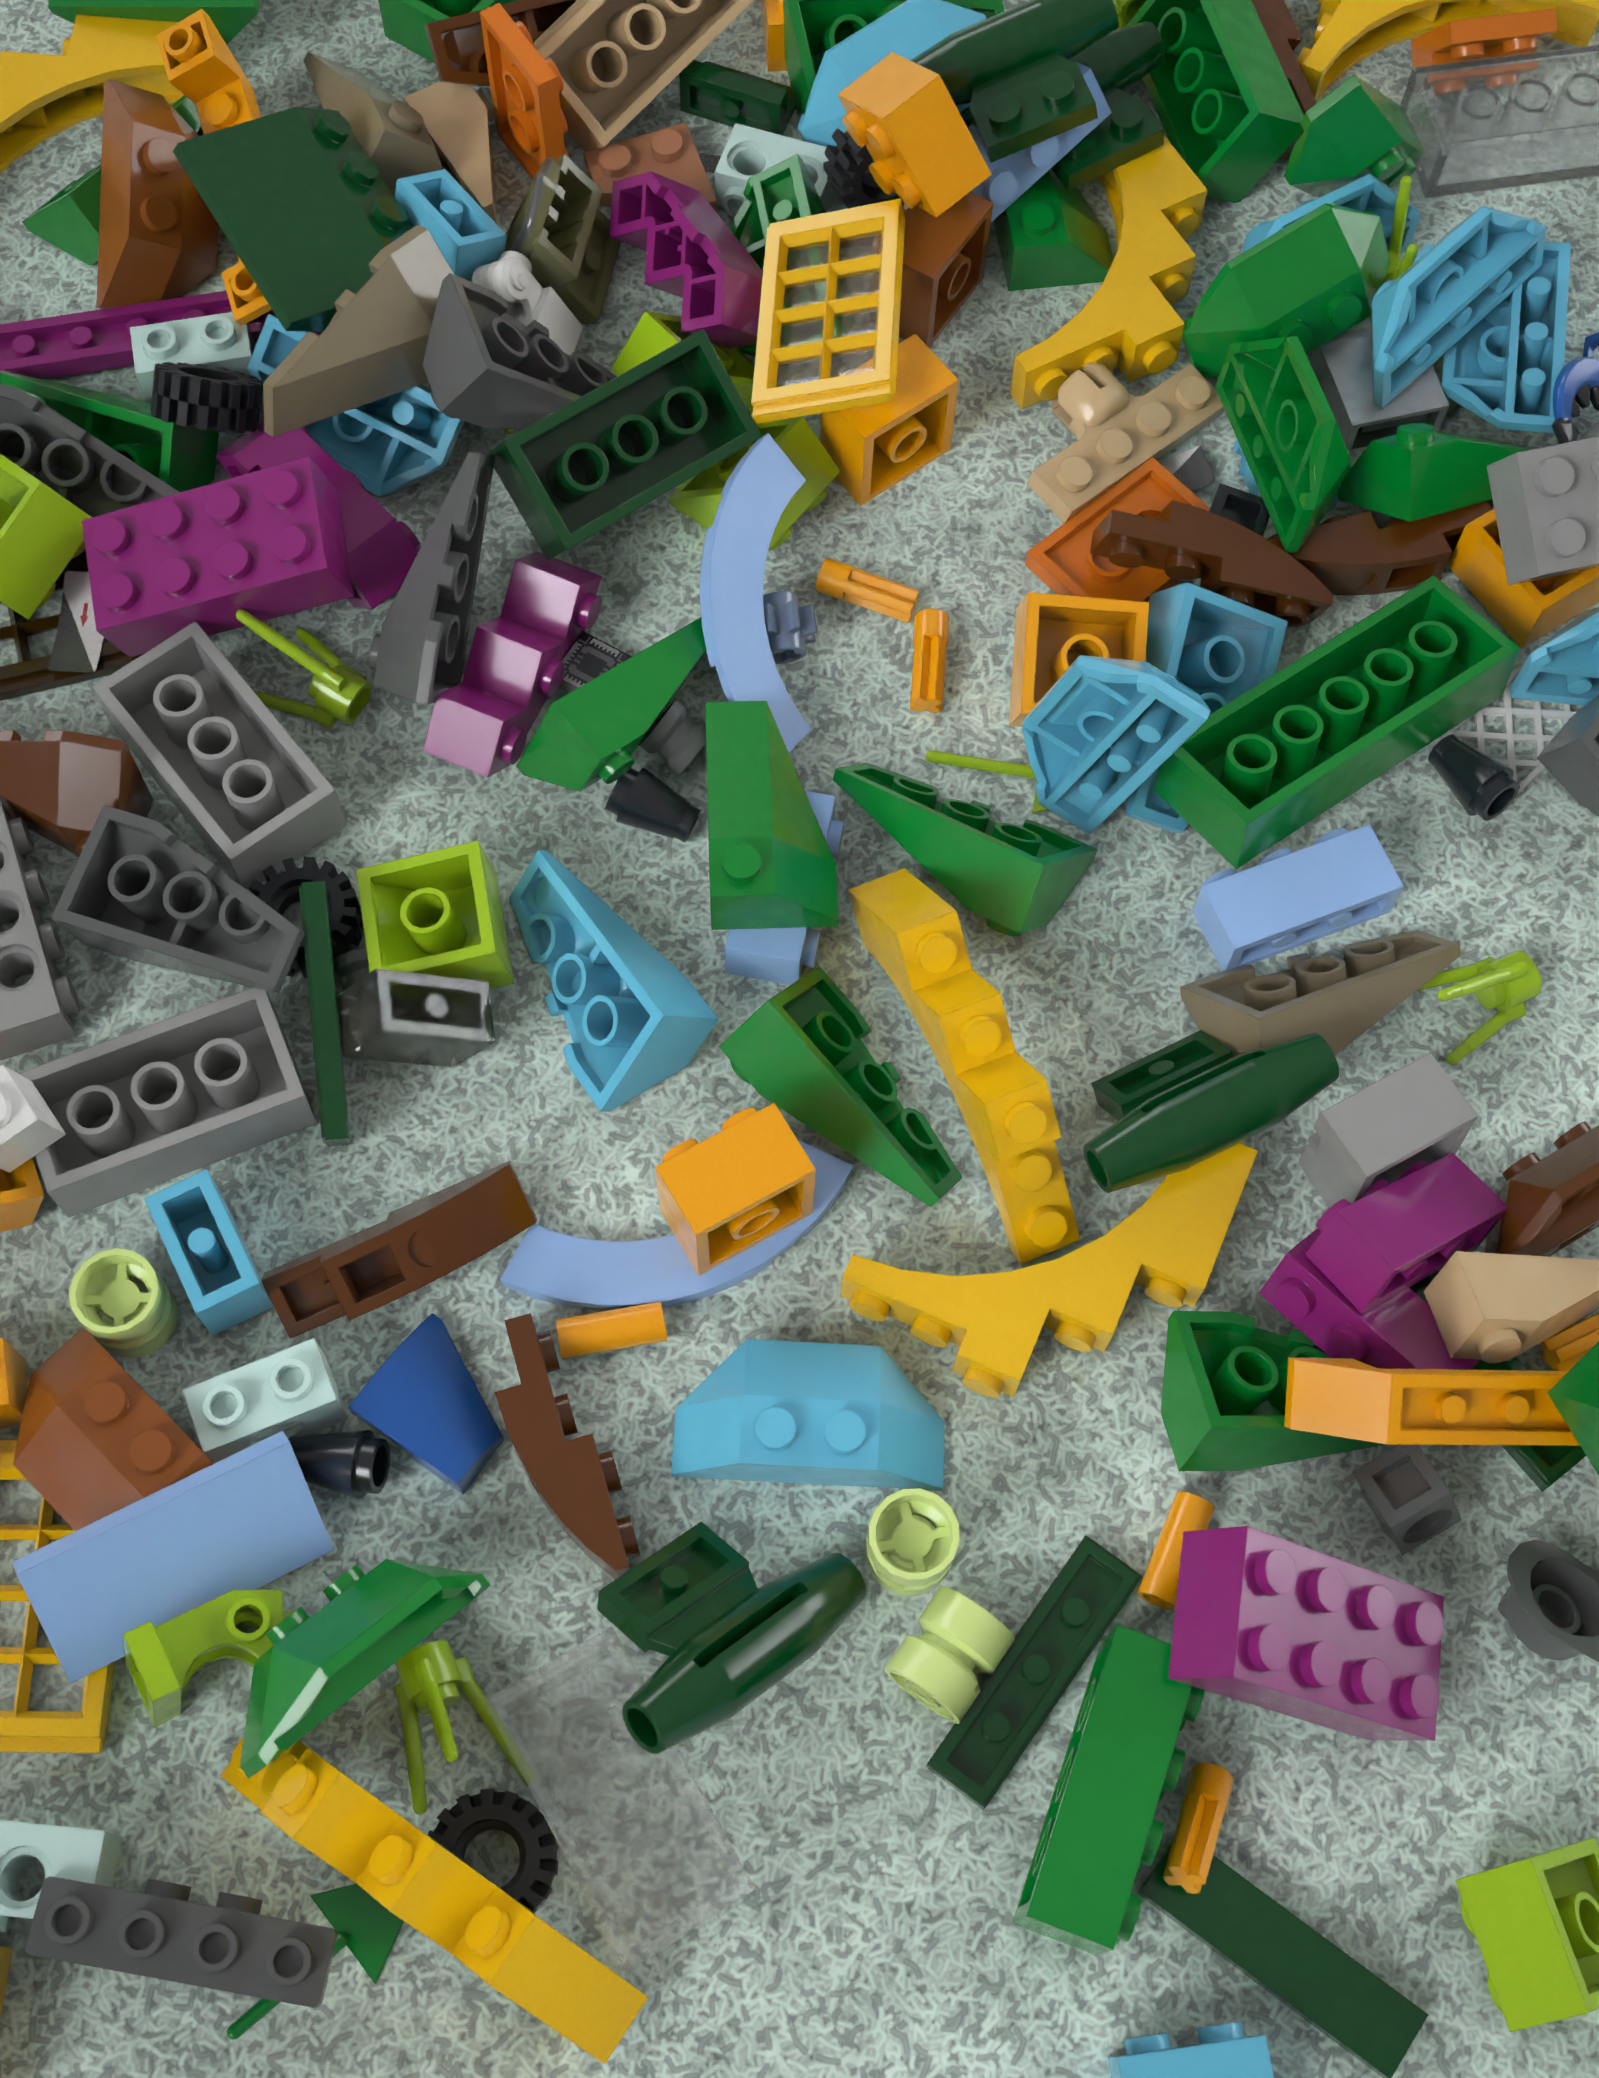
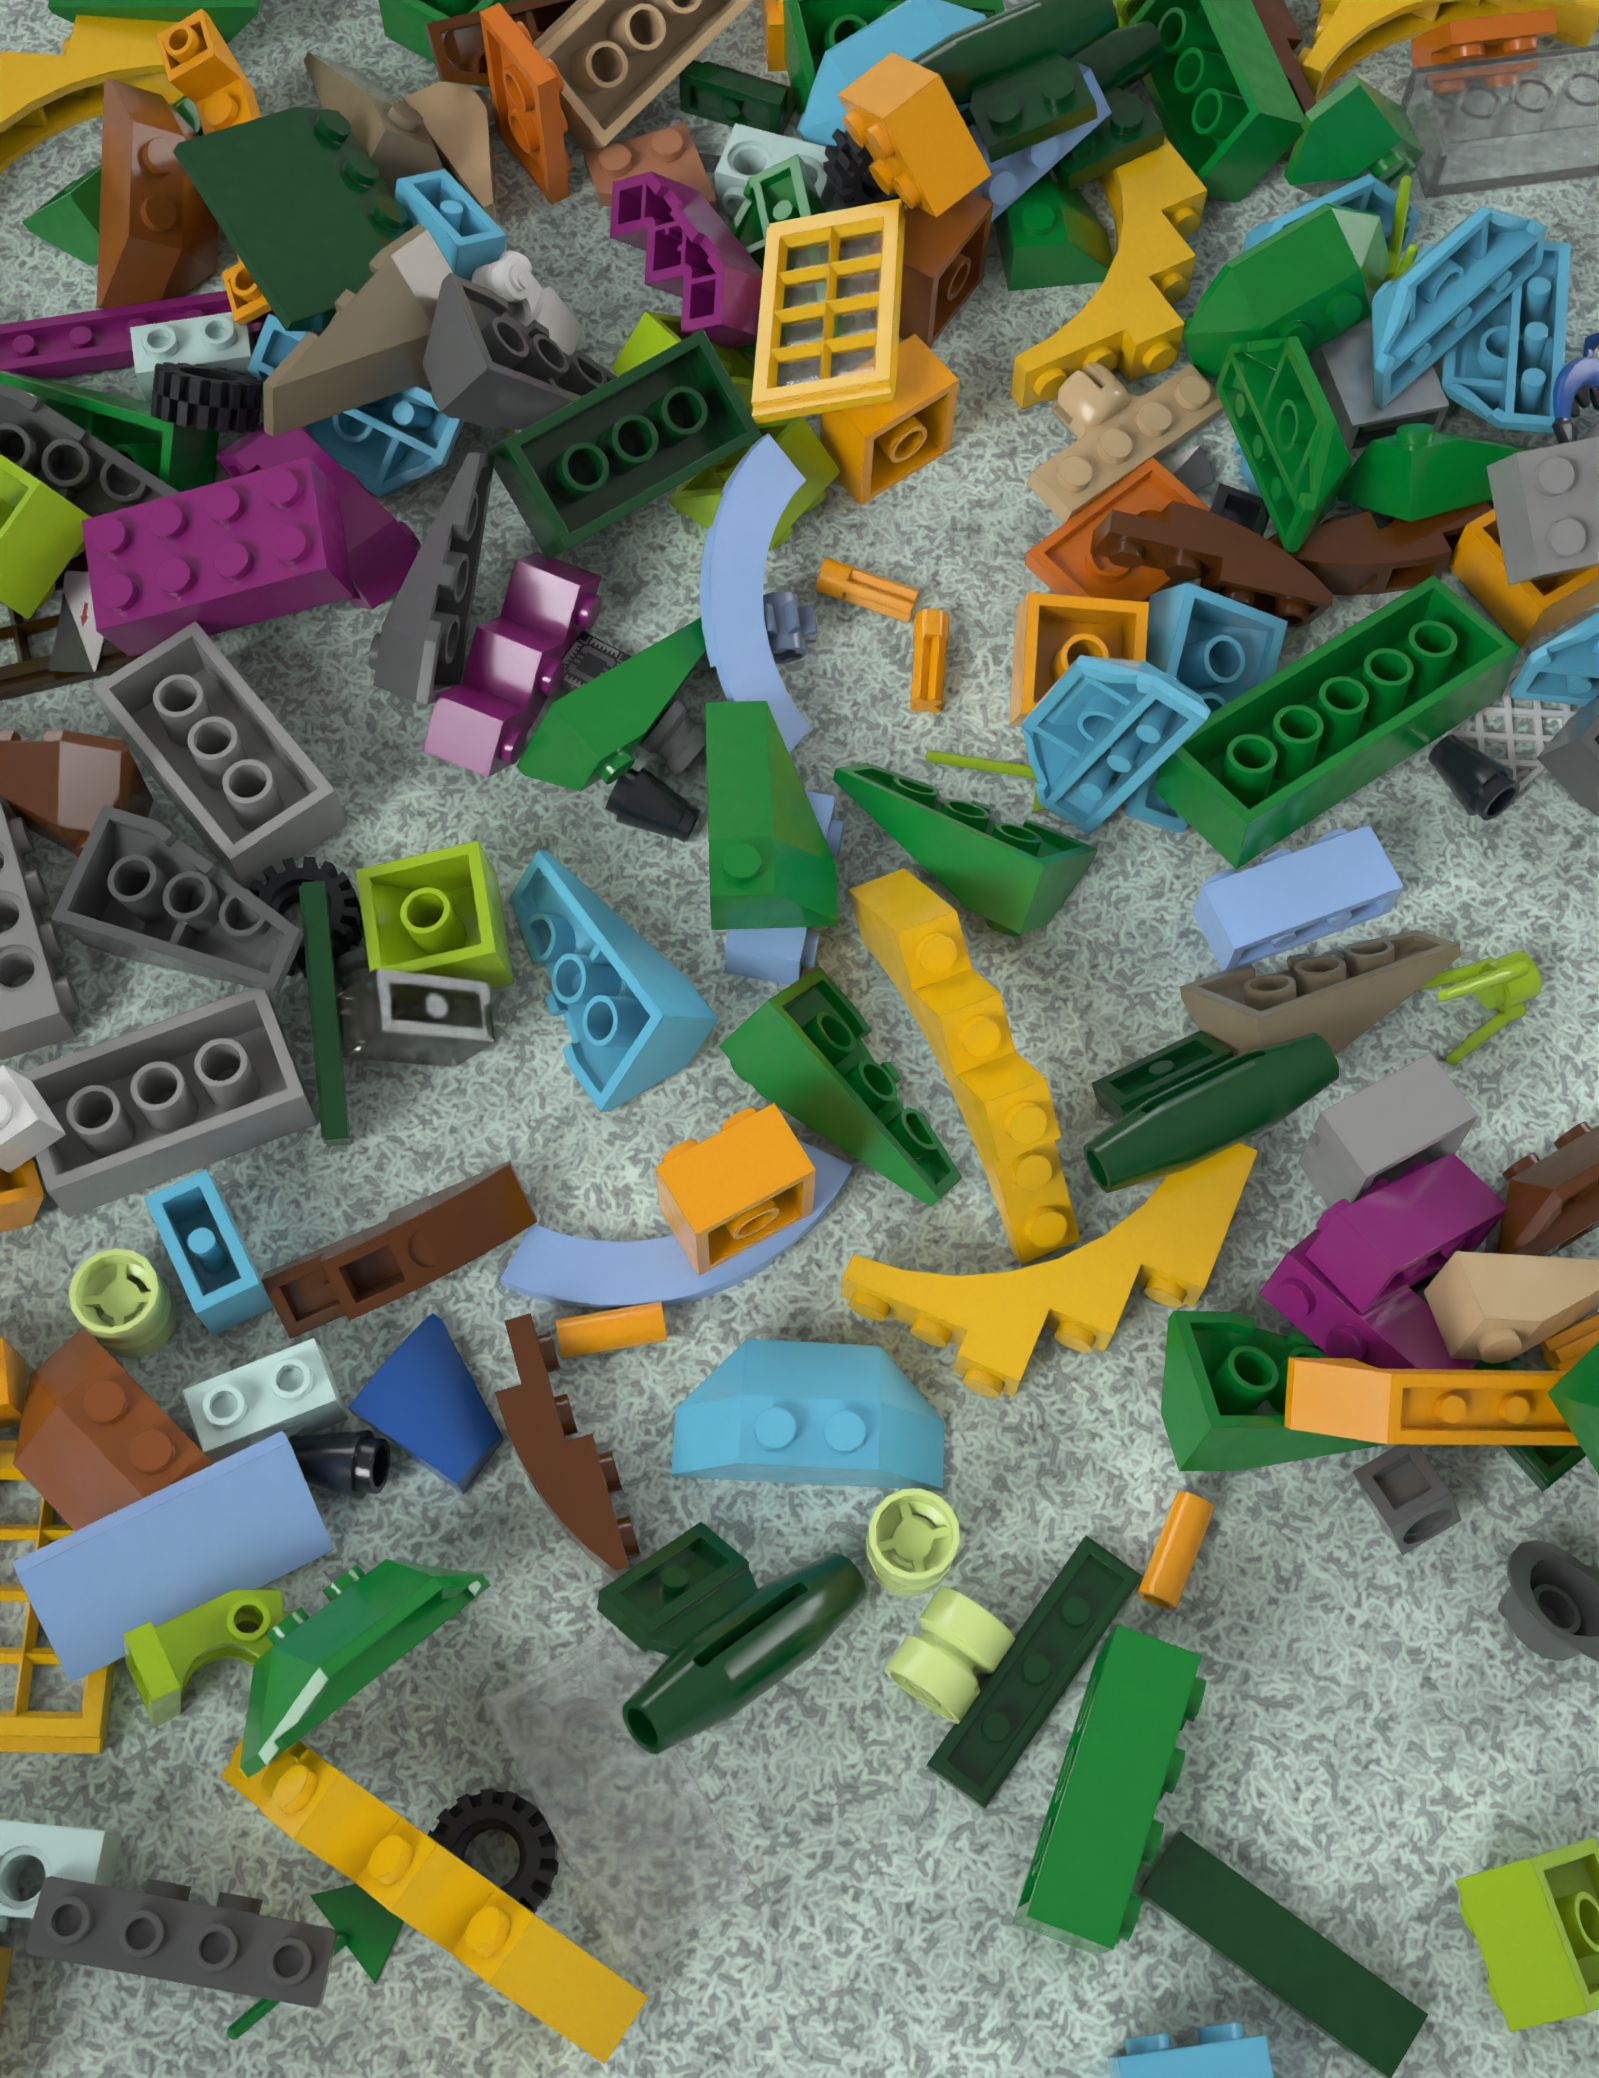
lime plant [236,609,372,730] -> none
lime plant [394,1640,538,1815] -> none
olive piece [504,154,621,325] -> none
light orange piece [1163,1762,1234,1894] -> none
magenta brick [1168,1526,1444,1741] -> none

